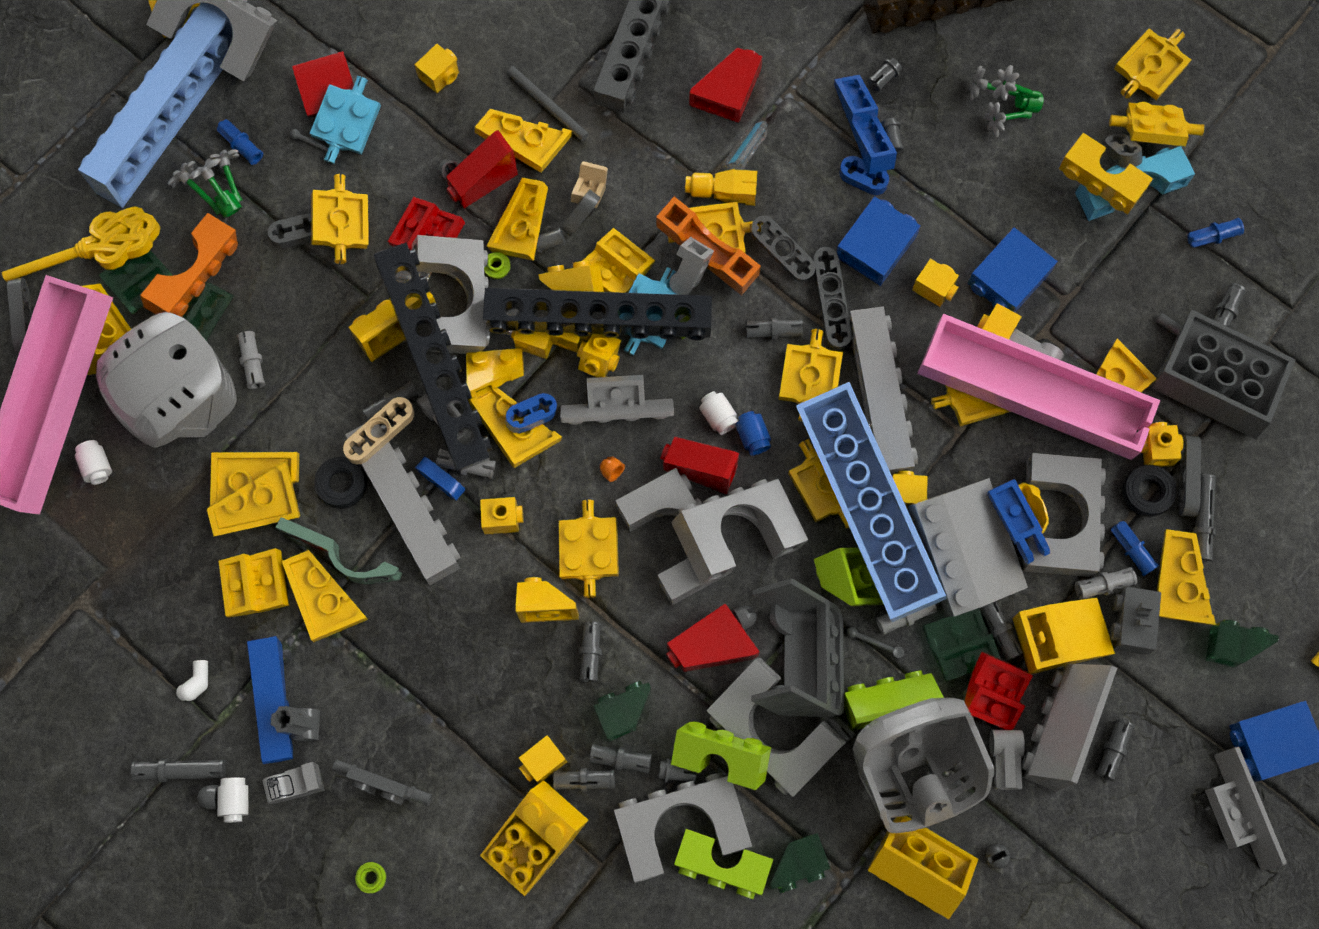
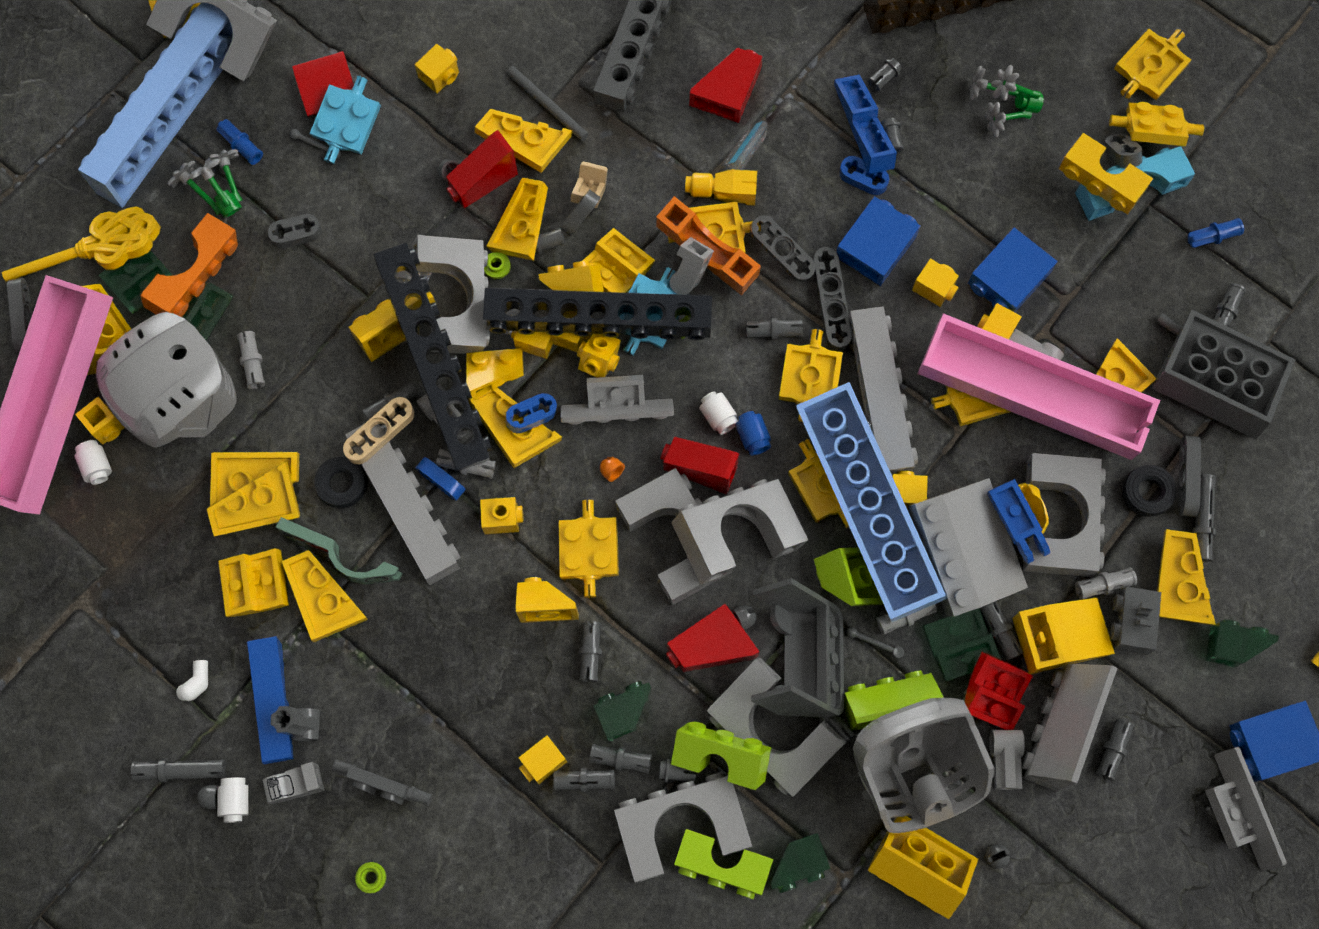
yellow plate [311,174,369,264] -> none
red slope [388,197,465,250] -> none
yellow slope [480,780,588,896] -> none
blue axle [1111,521,1159,576] -> none
yellow brick [1141,422,1183,467] -> none
none -> yellow brick [75,396,125,444]

